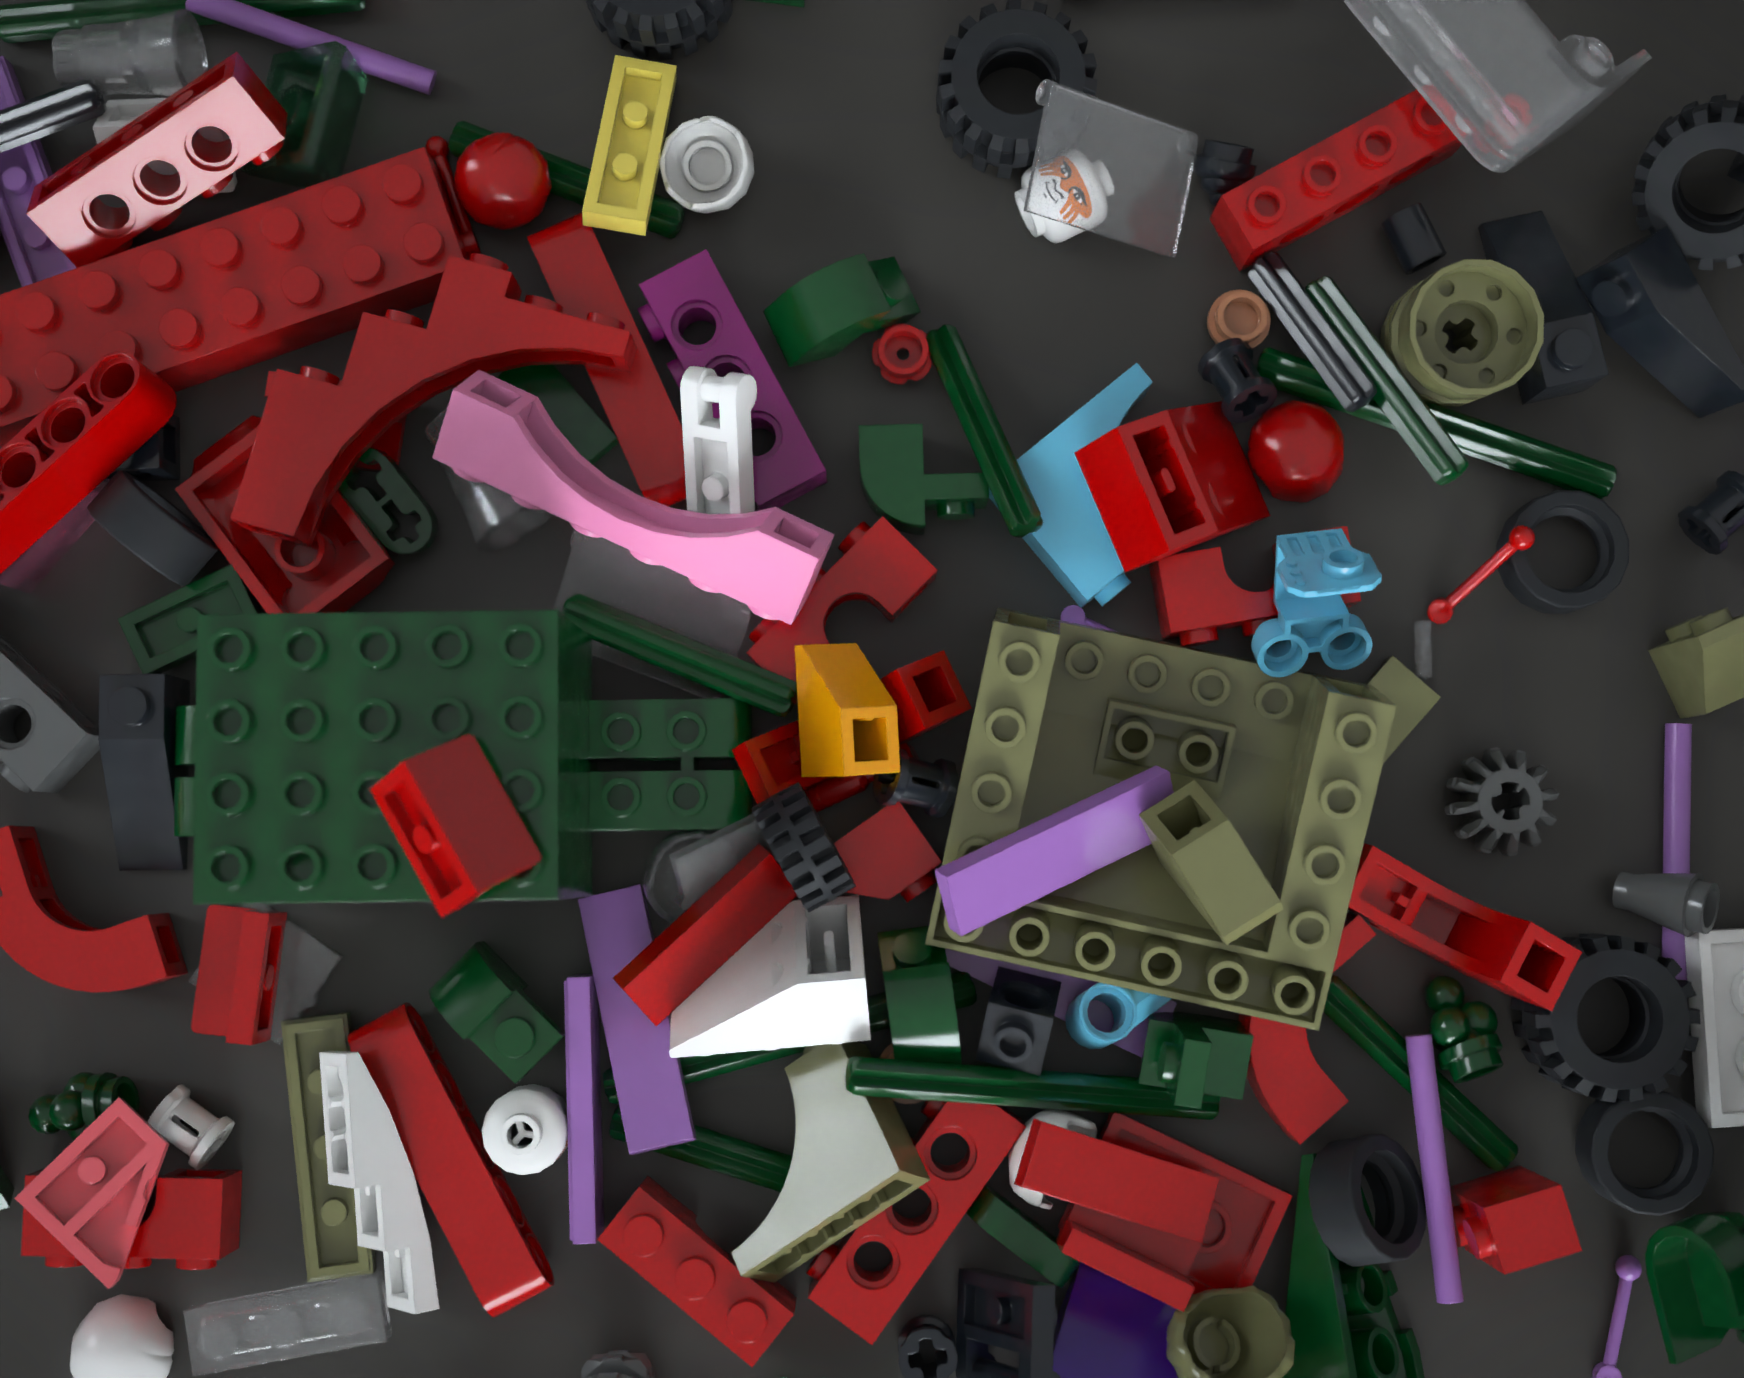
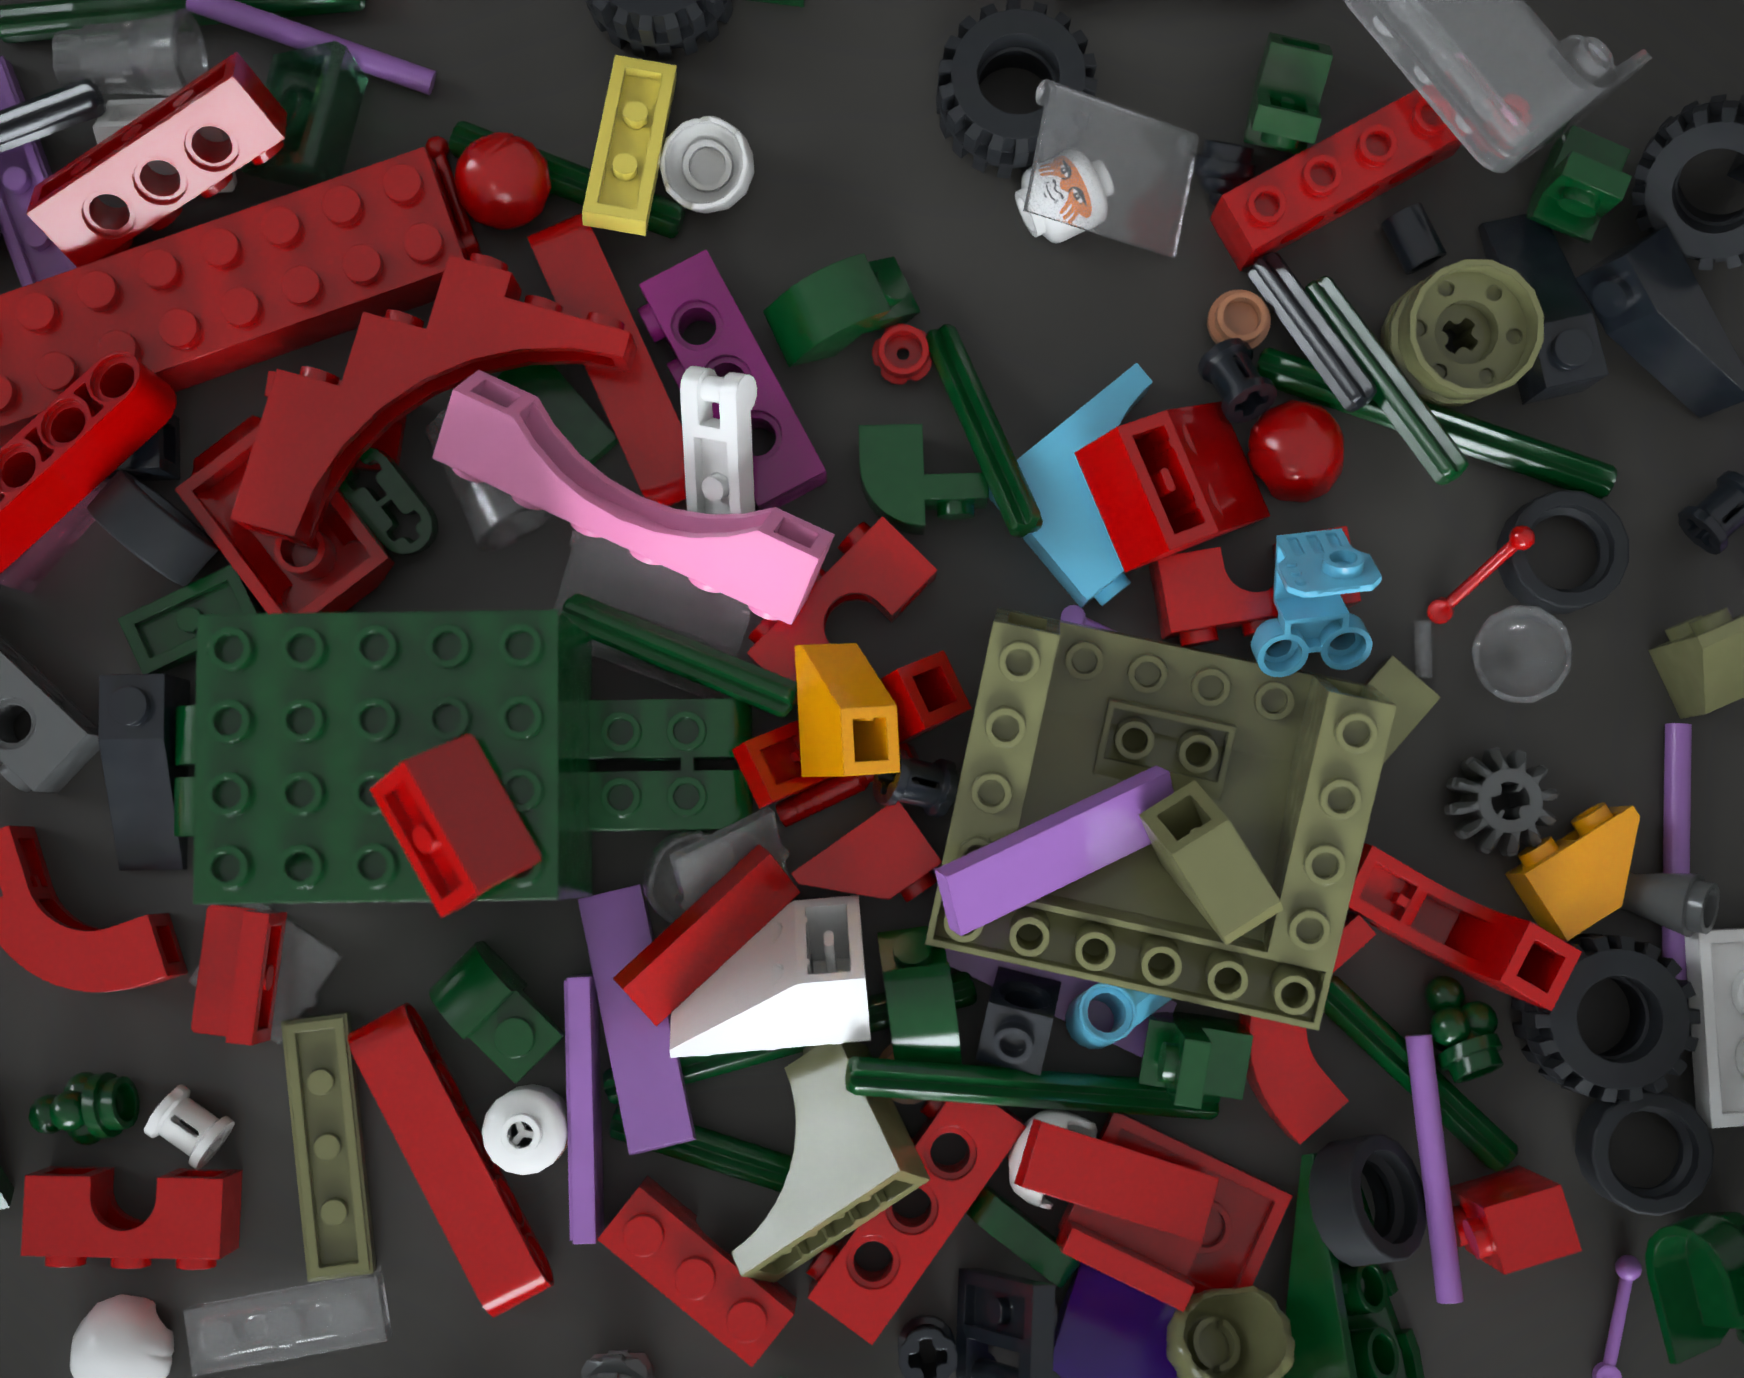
coral wing [15,1097,169,1289] -> none
white slope [319,1051,439,1314] -> none
black tyre [752,782,856,912] -> none
none -> dark green brick [1244,32,1333,154]
none -> clear hair [1472,605,1573,703]
none -> light orange slope [1505,802,1640,941]
none -> dark green brick [1527,125,1633,243]

